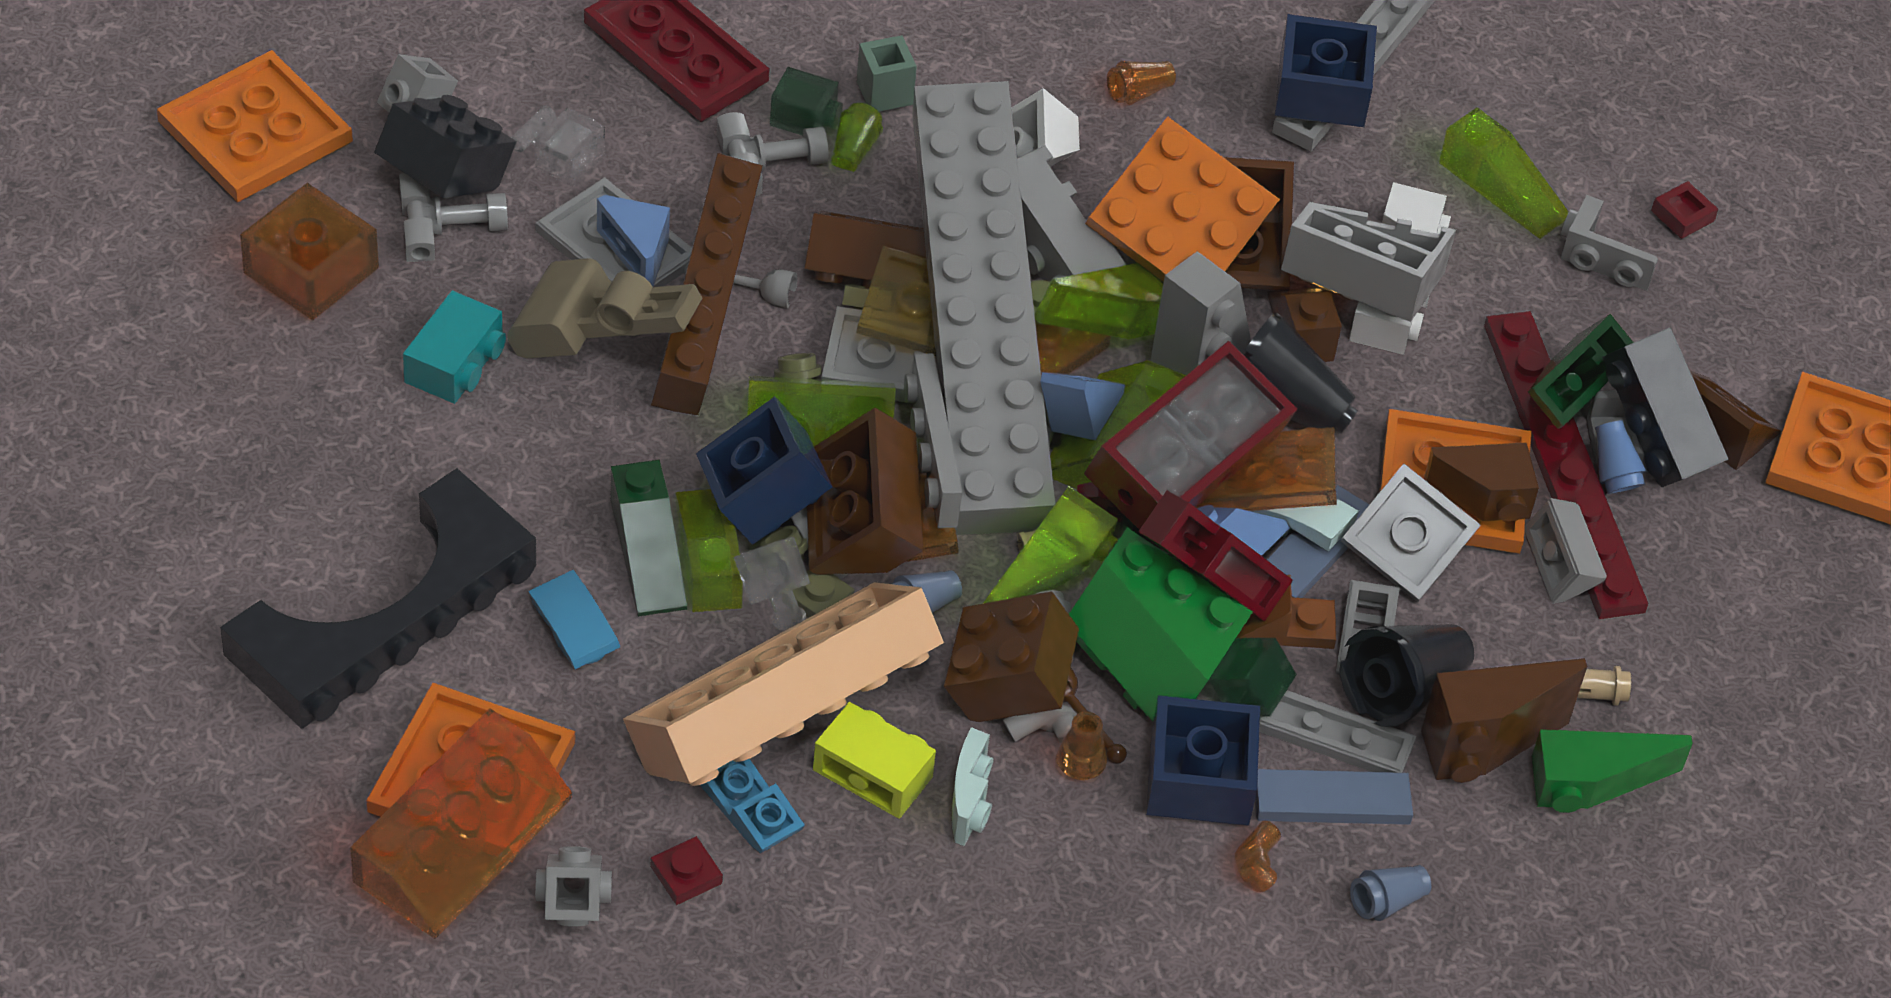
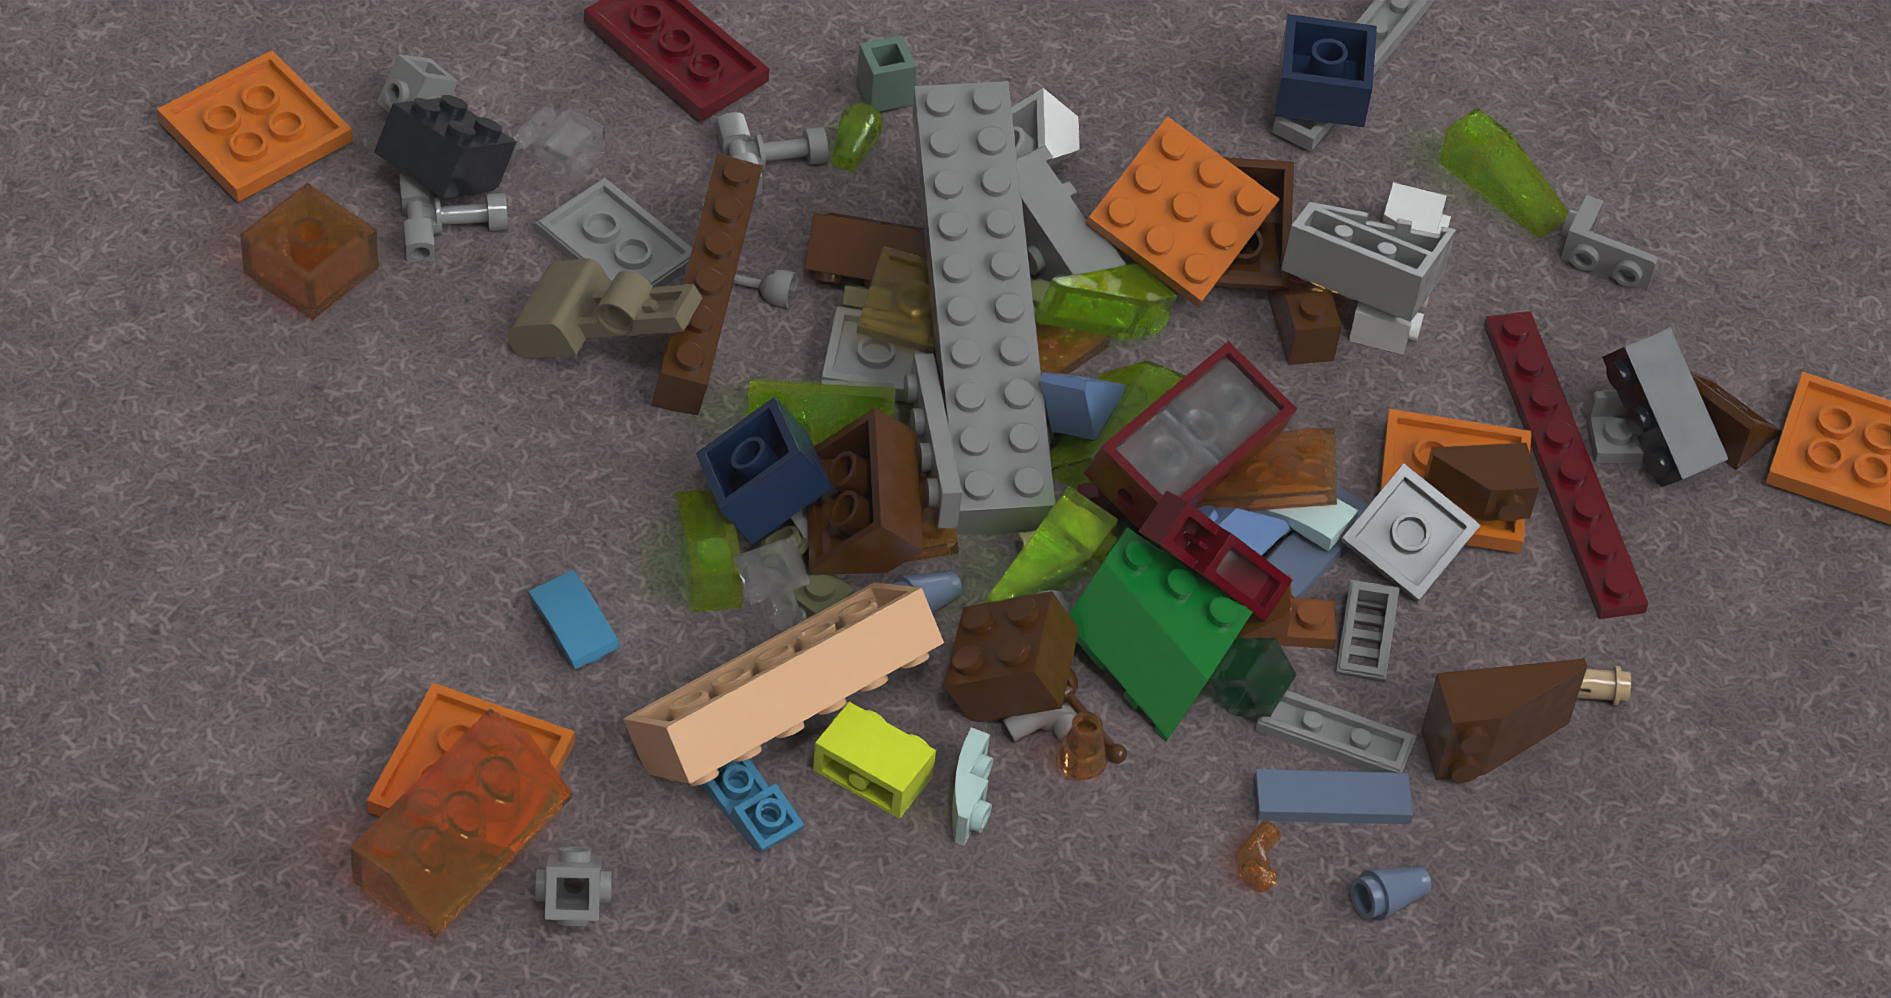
black arch [220,468,536,729] -> none
teal brick [403,290,506,404] -> none
medium blue slope [597,195,670,286] -> none
slope [610,459,687,617] -> none
dark red plate [650,836,723,905] -> none
clear green brick [770,67,843,136] -> none
olive plate [774,353,822,388] -> none
clear orange cone [1107,60,1176,105] -> none
dark blue brick [1146,695,1260,826] -> none
light grey wedge [1149,251,1251,386] -> none
black cone [1244,312,1358,436] -> none
black cone [1339,624,1474,727] -> none
light grey slope [1524,498,1607,603] -> none
dark green slope [1528,314,1634,429] -> none
green slope [1531,729,1693,813] -> none
medium blue cone [1595,420,1647,494] -> none
dark red plate [1651,181,1718,239] -> none

